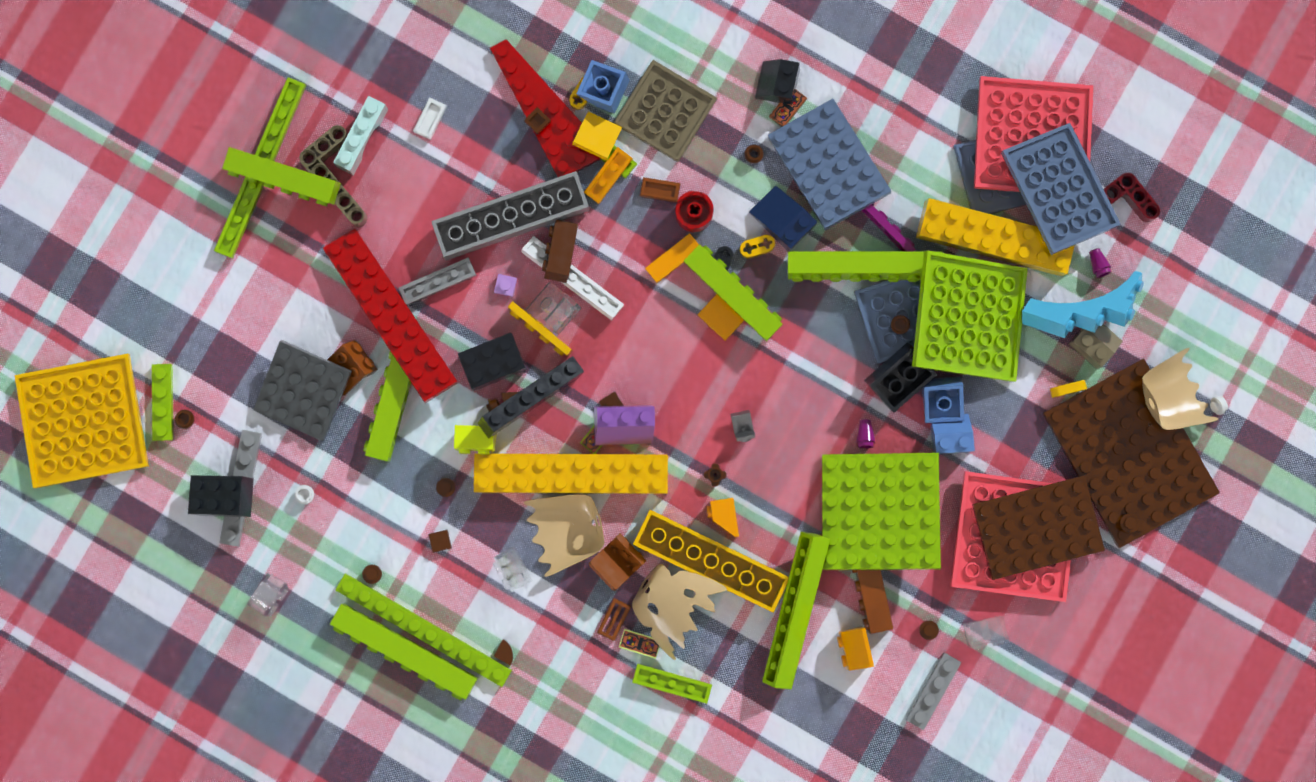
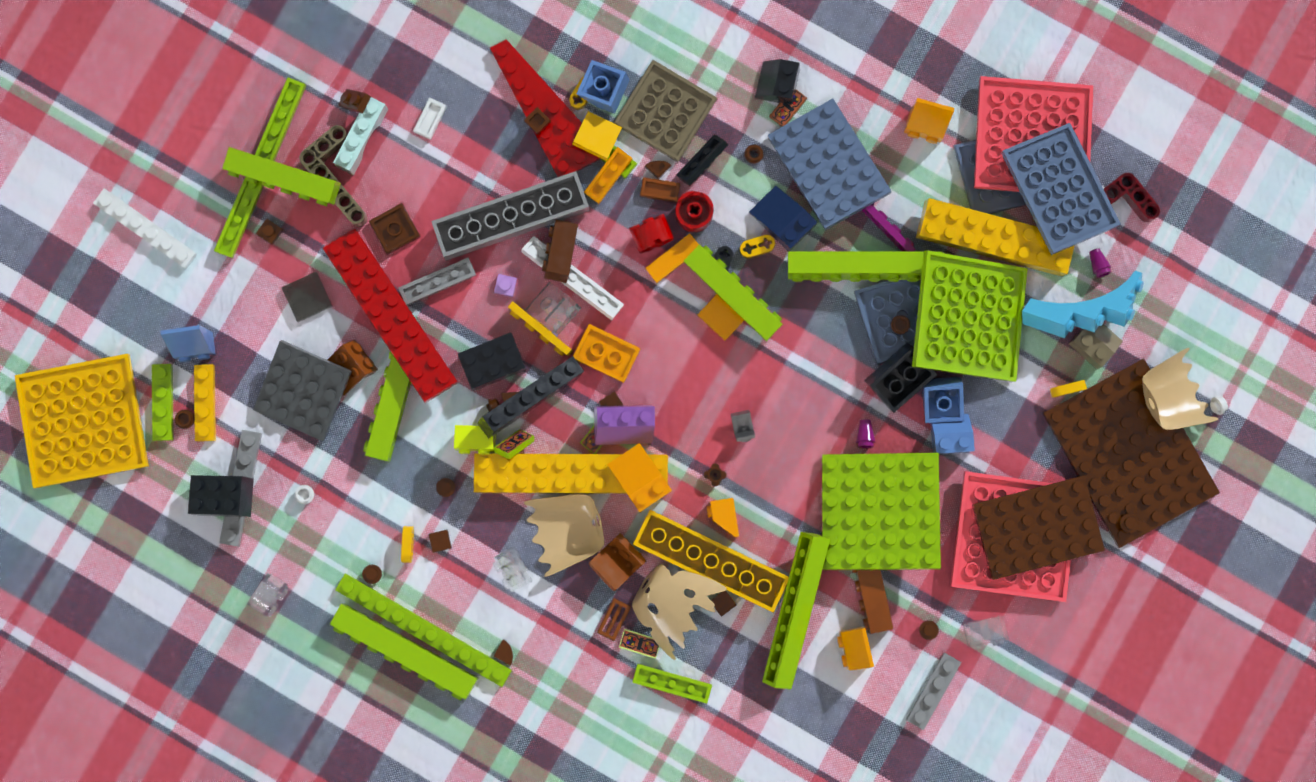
none -> white plate [93,188,197,269]
none -> medium blue slope [160,325,216,362]
none -> yellow plate [194,364,216,442]
none -> reddish brown plate [256,218,283,245]
none -> clear smoke tile [281,272,333,322]
none -> reddish brown plate [338,89,371,113]
none -> reddish brown tile [369,203,421,255]
none -> yellow beam [401,526,414,563]
none -> tile [494,429,534,459]
none -> light orange plate [573,324,641,383]
none -> light orange slope [607,443,672,513]
none -> red brick [629,214,674,254]
none -> reddish brown tile [645,161,671,180]
none -> black plate [676,134,728,186]
none -> reddish brown tile [711,591,736,617]
none -> light orange slope [904,98,955,144]

